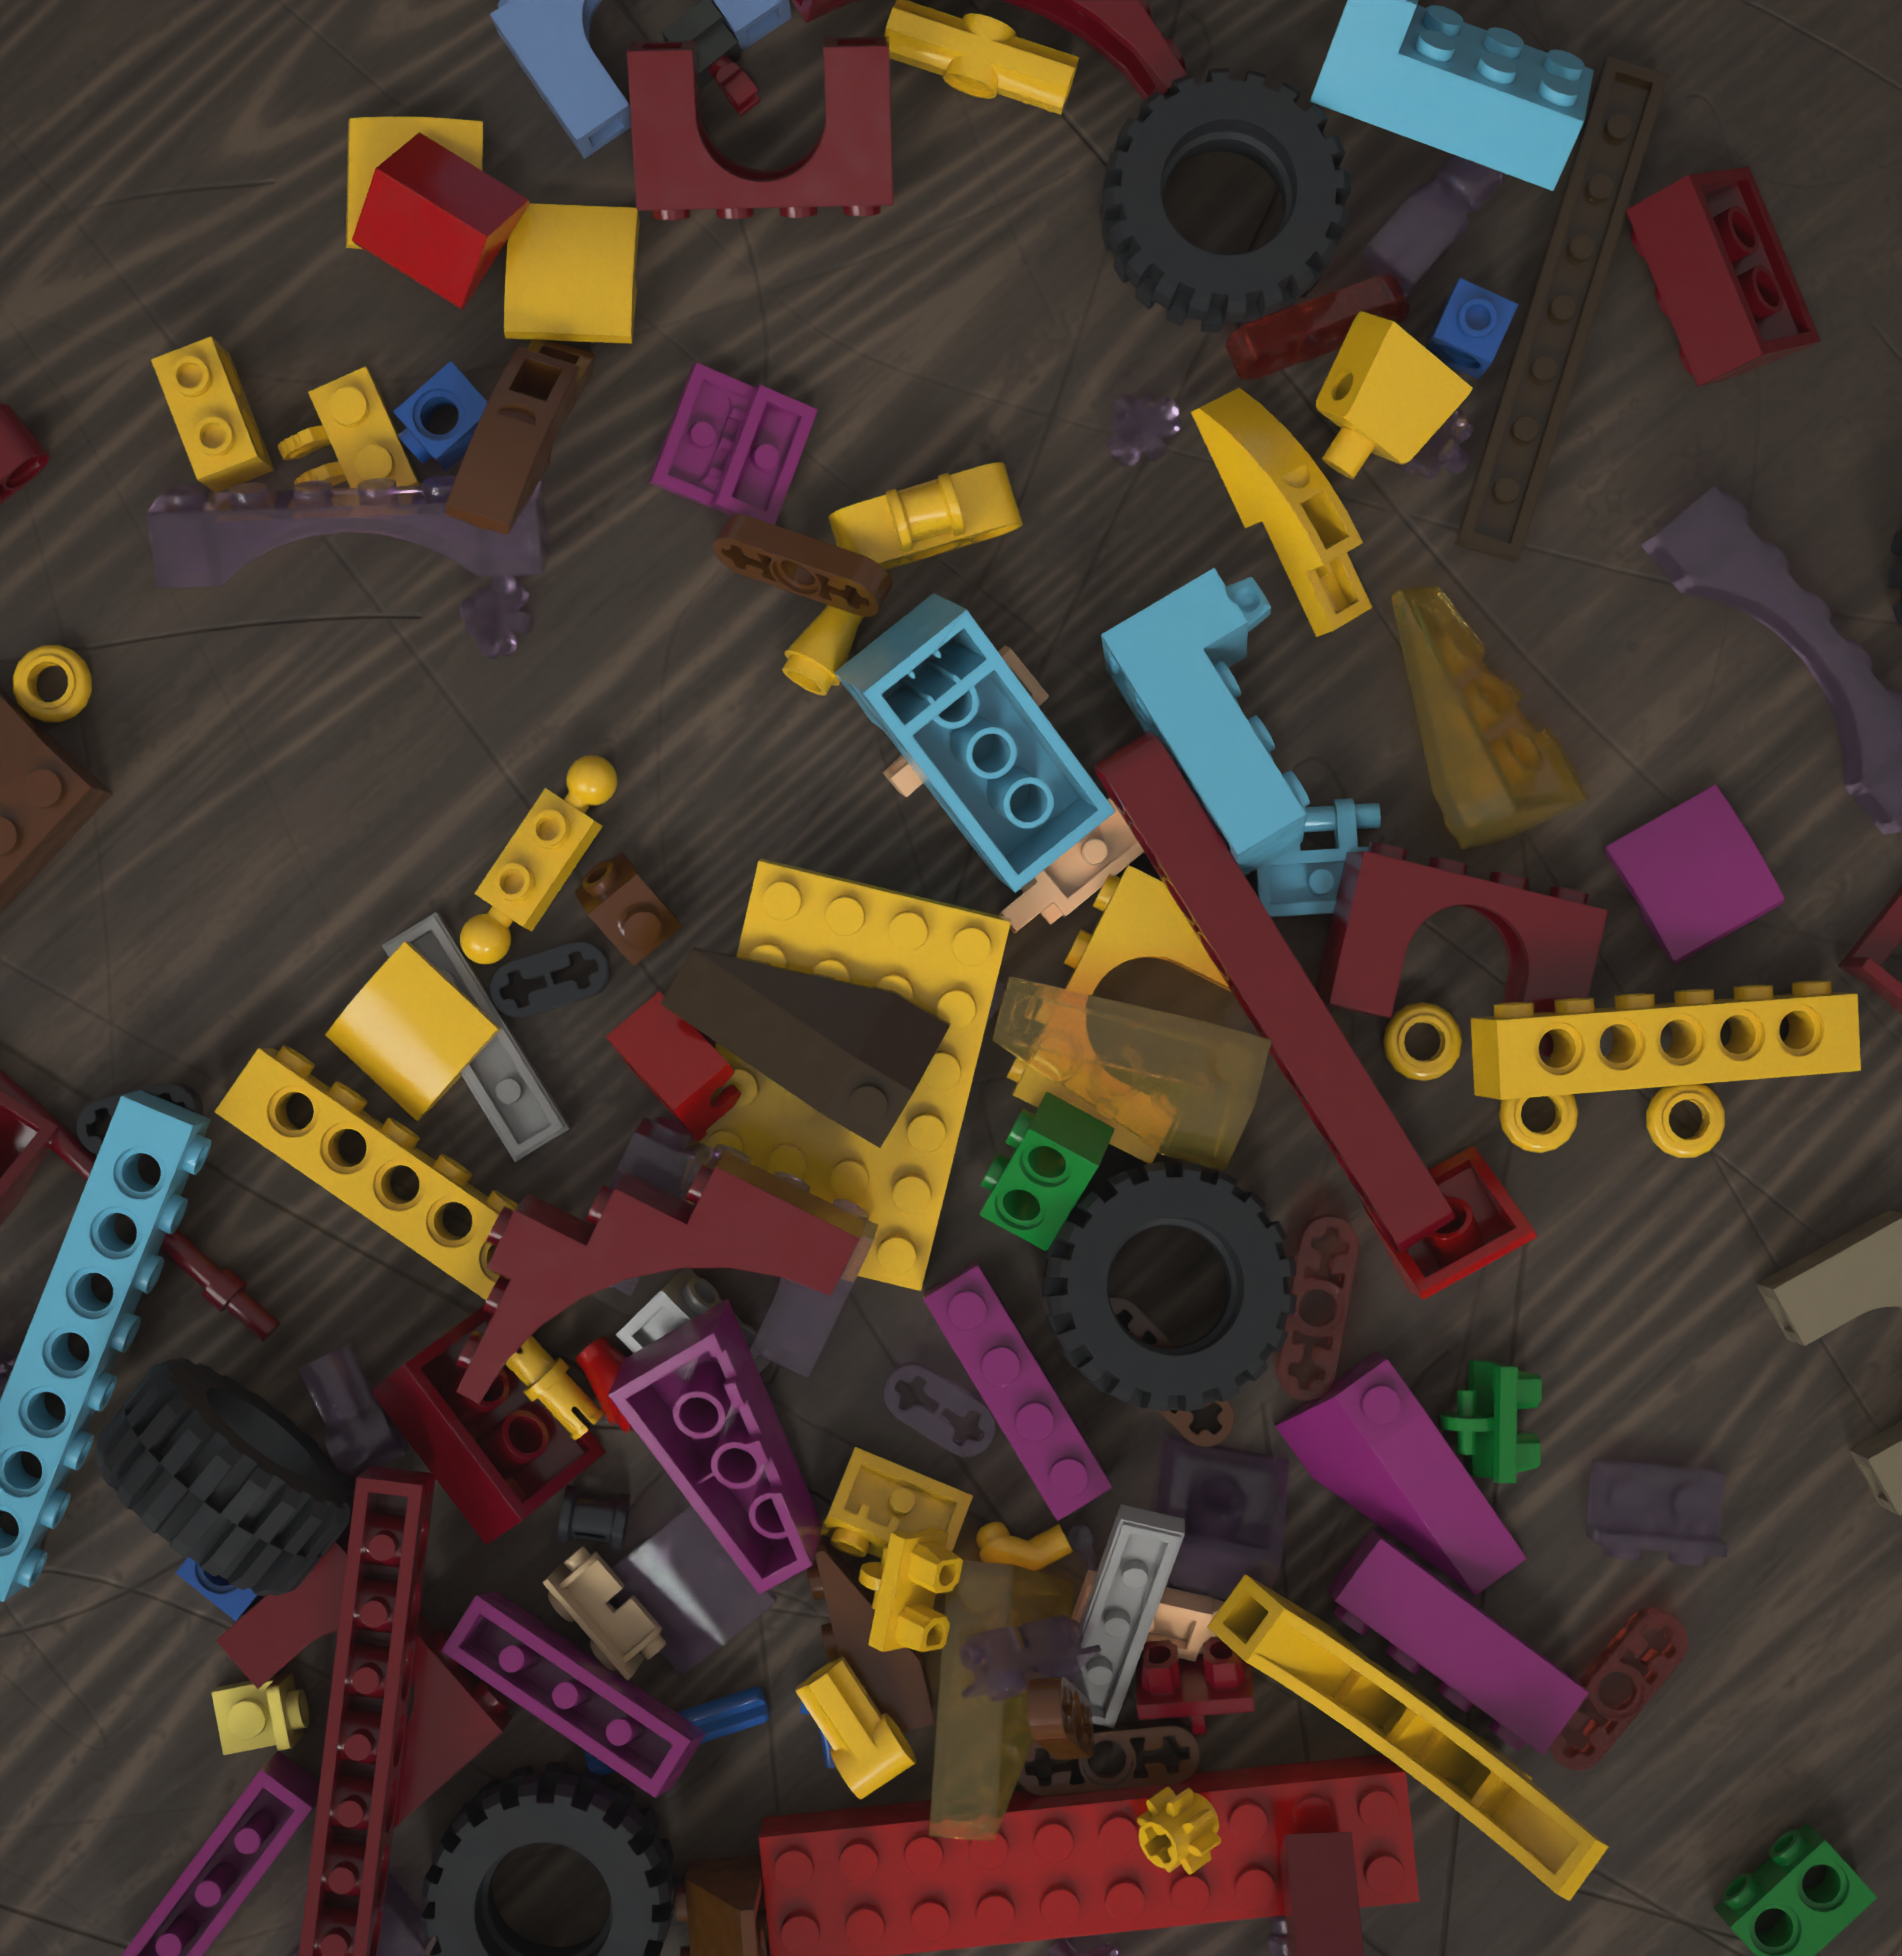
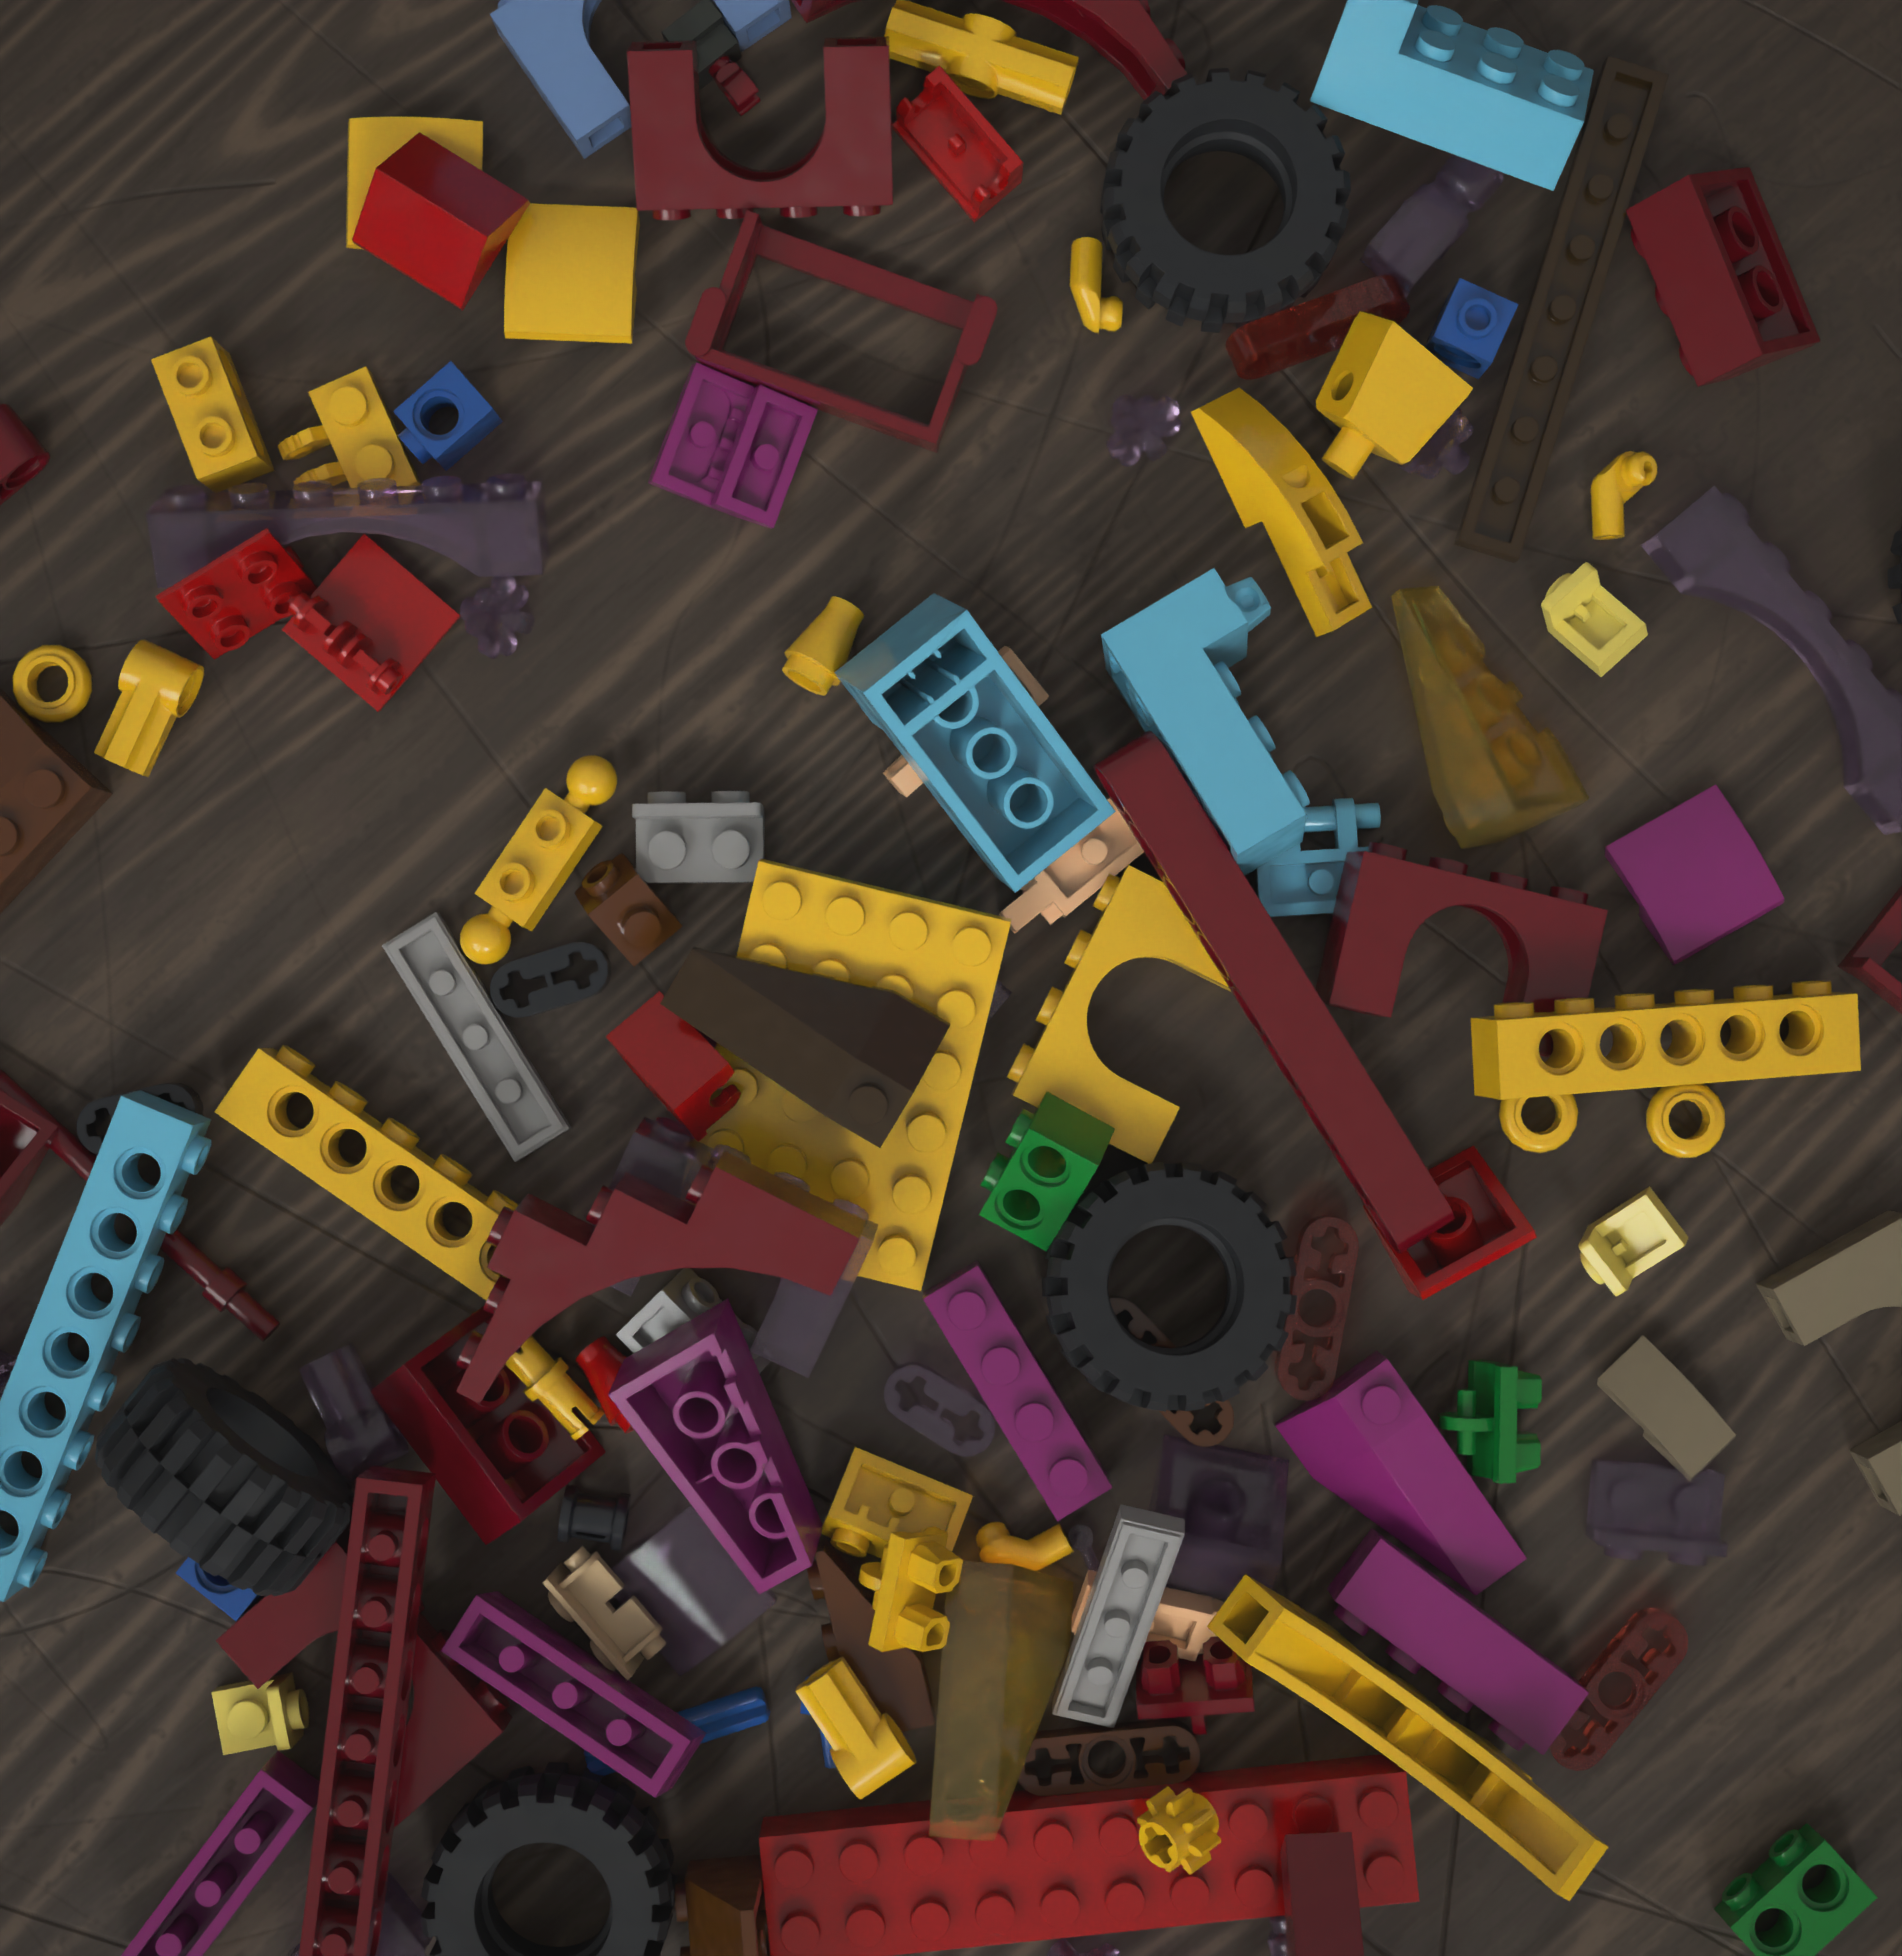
yellow slope [325,941,502,1122] -> none
reddish brown slope [445,339,596,535] -> none
reddish brown beam [713,514,893,617] -> none
yellow piece [828,462,1023,570] -> none
hinge [959,1615,1102,1701] -> none
clear yellow wedge [992,977,1271,1171] -> none
reddish brown beam [1027,1676,1094,1760] -> none
yellow piece [1383,1002,1462,1081] -> none
none -> yellow piece [94,639,204,777]
none -> red hinge [155,528,318,660]
none -> red hinge [282,534,461,712]
none -> light grey bracket [632,791,765,884]
none -> dark red piece [685,210,997,453]
none -> red hinge [892,65,1024,223]
none -> yellow arm [1069,237,1123,334]
none -> light yellow bracket [1541,562,1648,677]
none -> light yellow bracket [1578,1186,1689,1296]
none -> yellow arm [1590,451,1657,540]
none -> dark tan slope [1597,1335,1736,1481]

